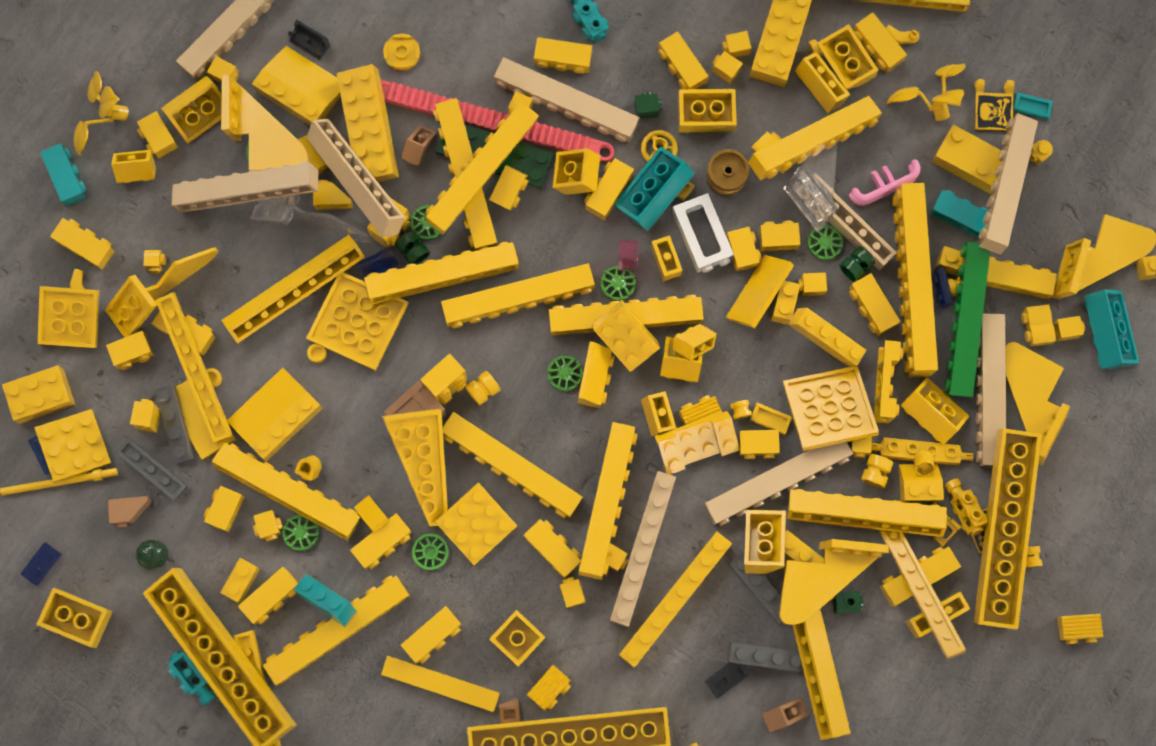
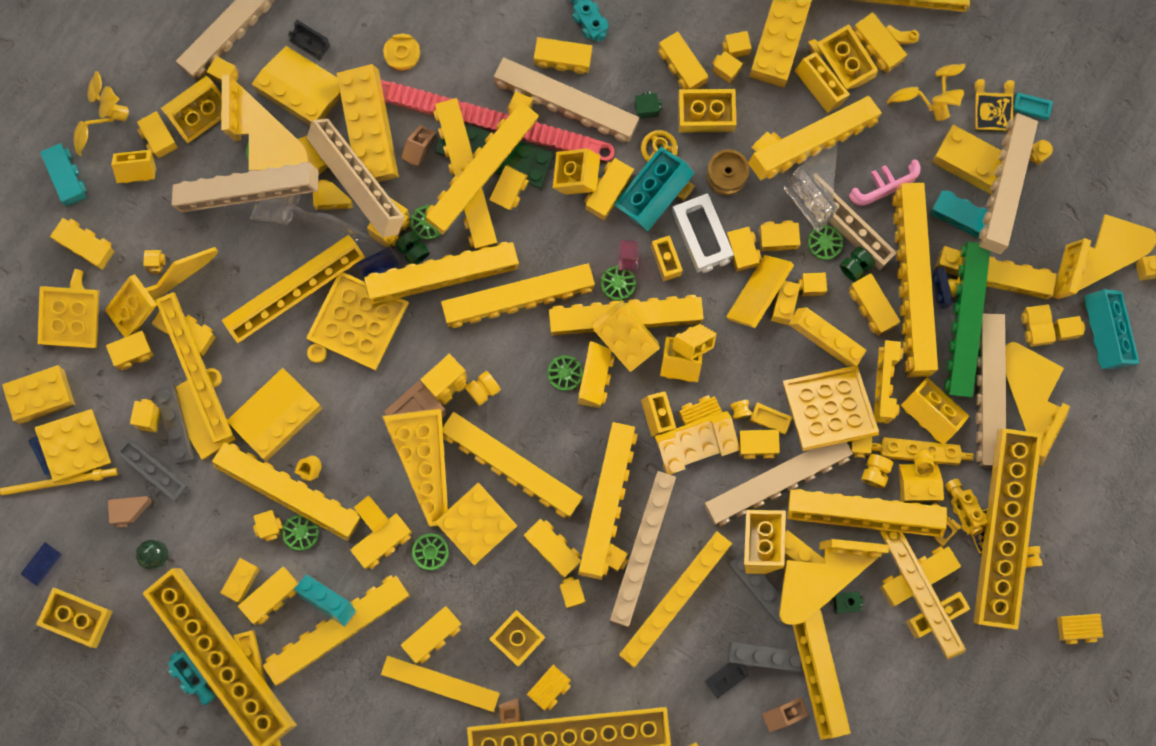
yellow brick [204,486,245,532] -> none

